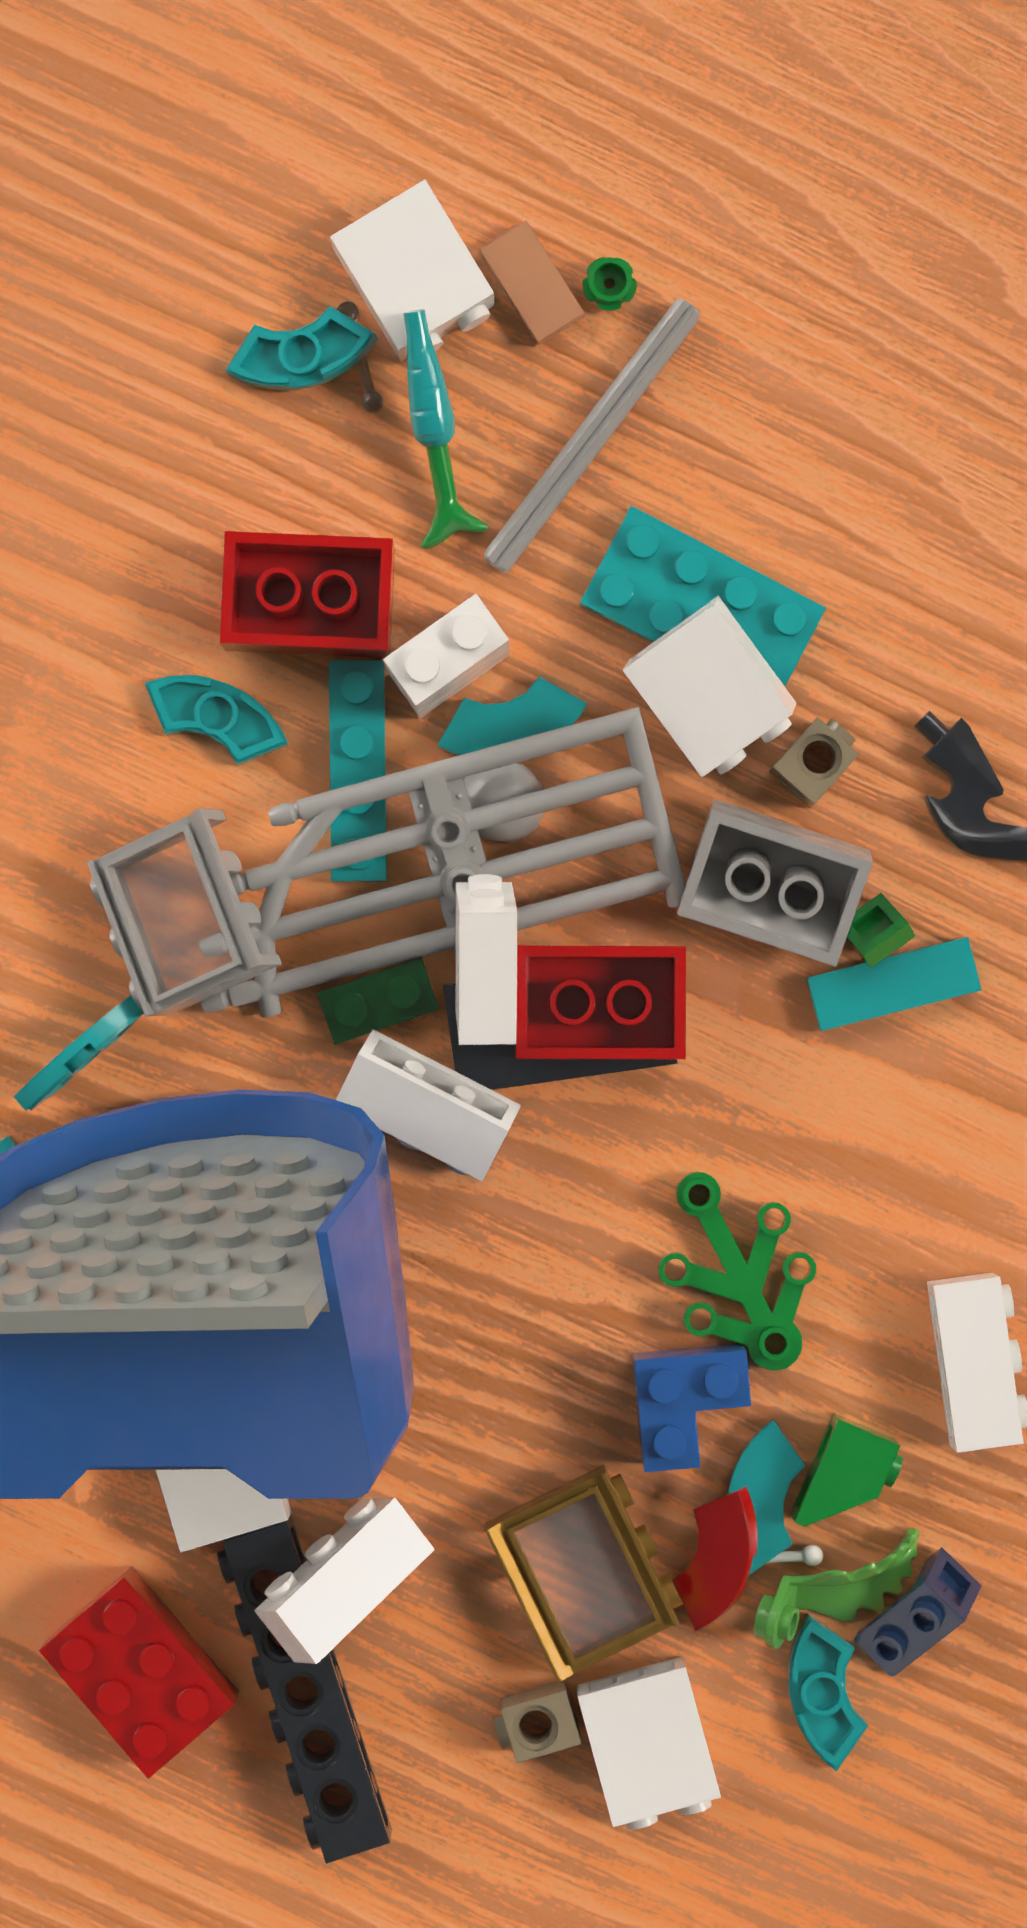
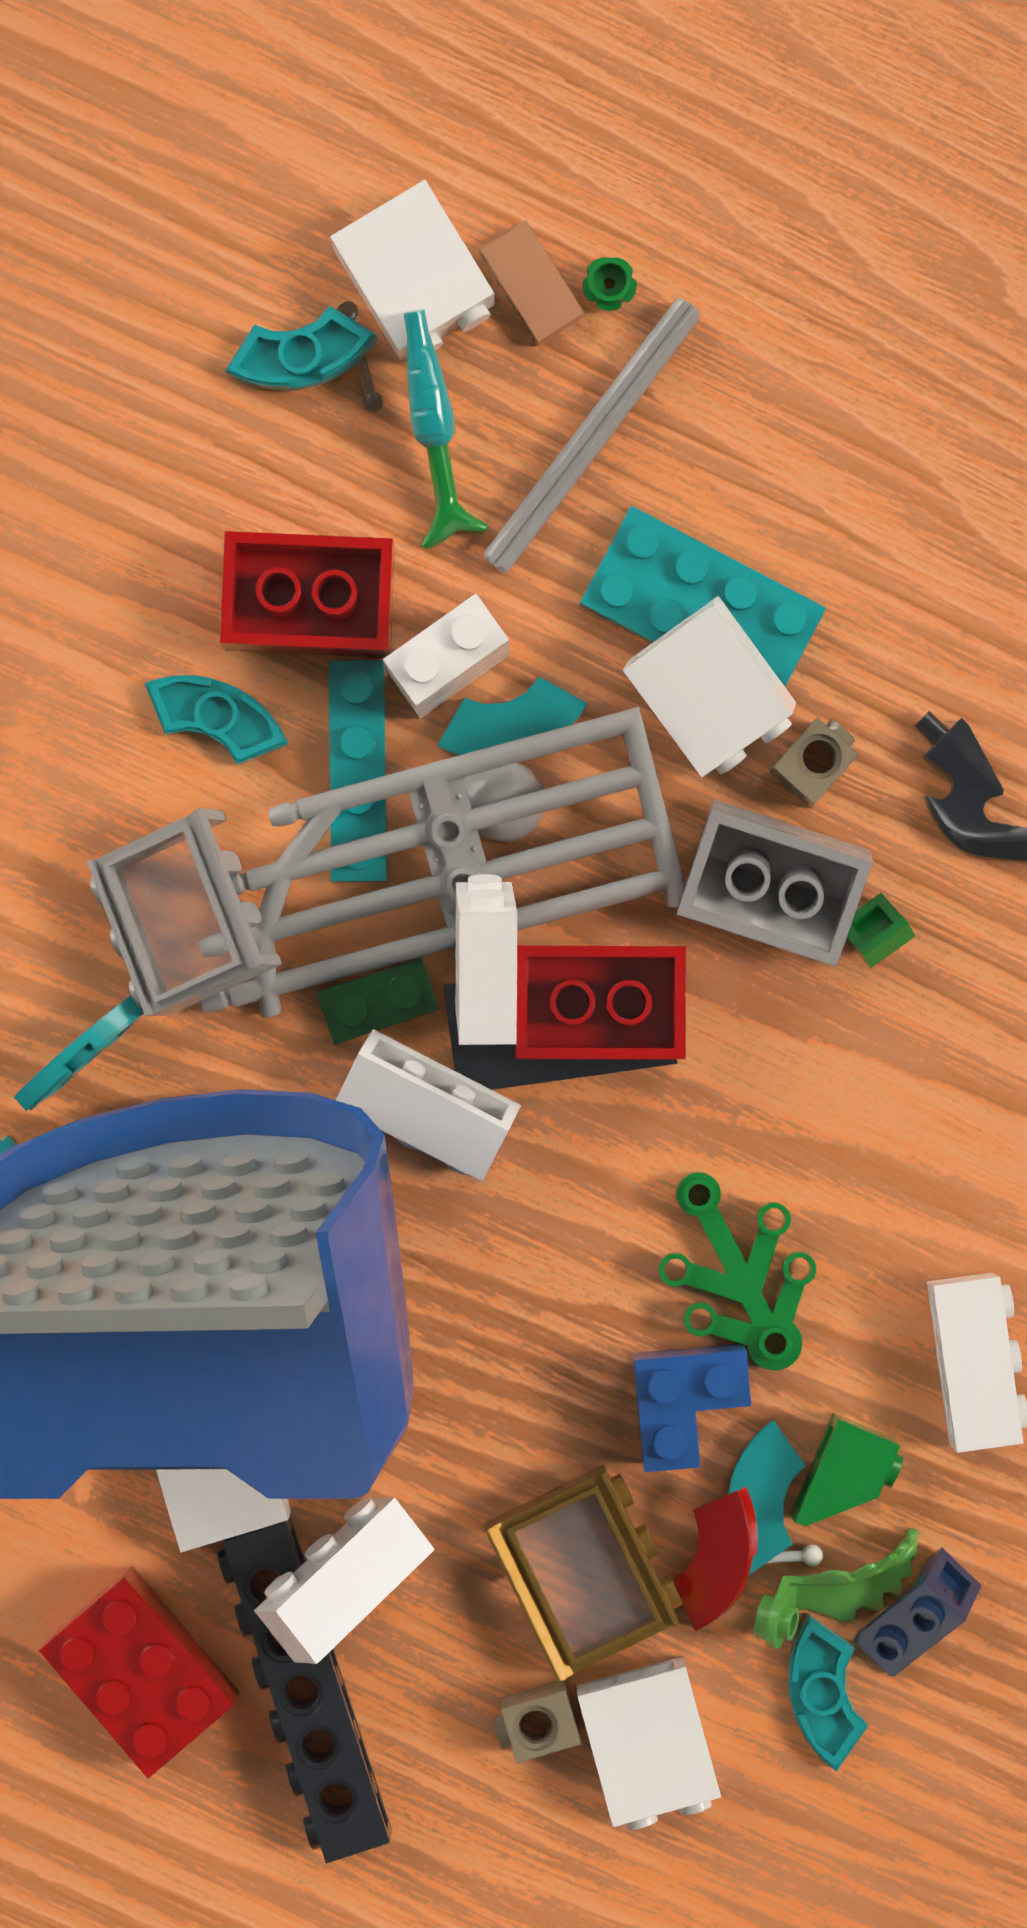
teal tile [806,937,982,1031] -> none

